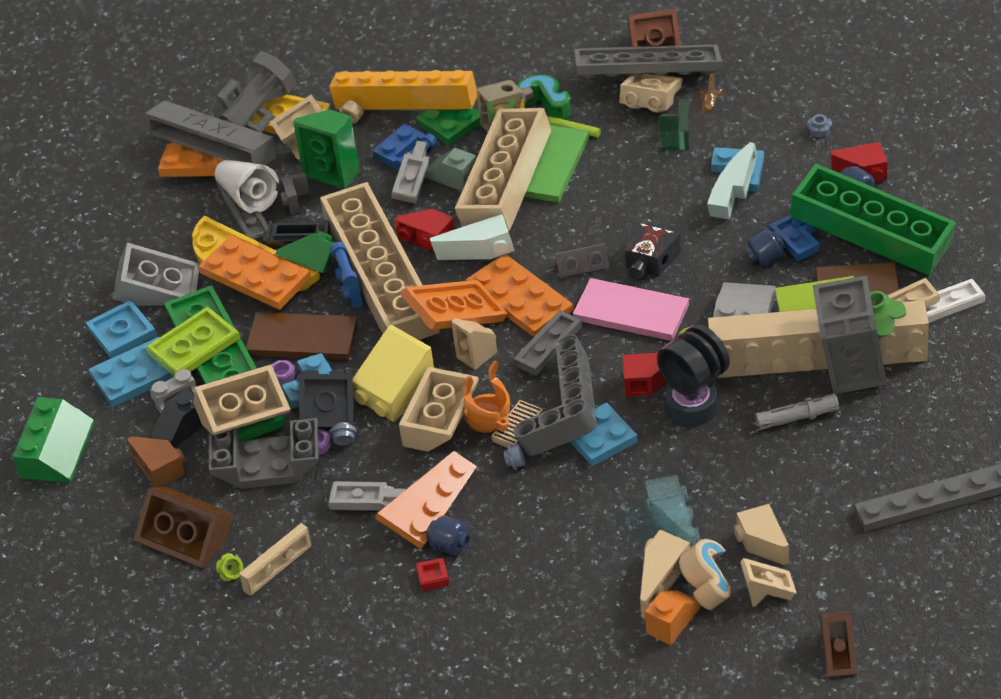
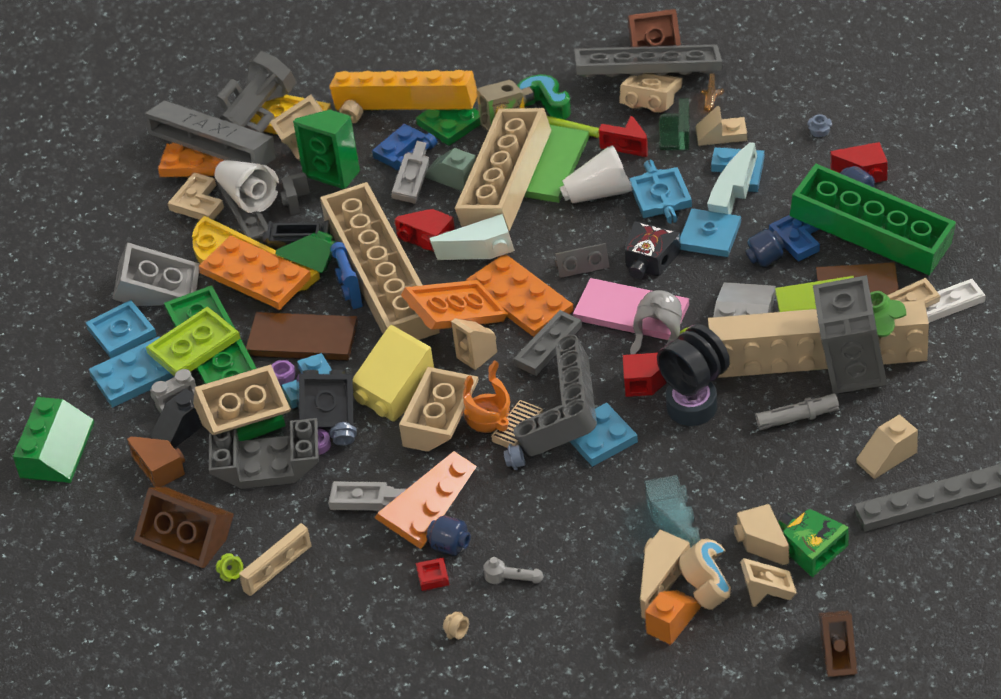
none -> tan plate [168,173,224,220]
none -> tan plate [443,612,469,639]
none -> light grey piece [484,557,543,584]
none -> white cone [560,145,632,204]
none -> red slope [598,116,648,157]
none -> dark azure plate [629,160,692,224]
none -> light grey hair [630,290,682,354]
none -> dark azure plate [680,208,741,257]
none -> tan slope [696,106,747,146]
none -> green torso [778,510,849,577]
none -> tan slope [856,414,918,479]

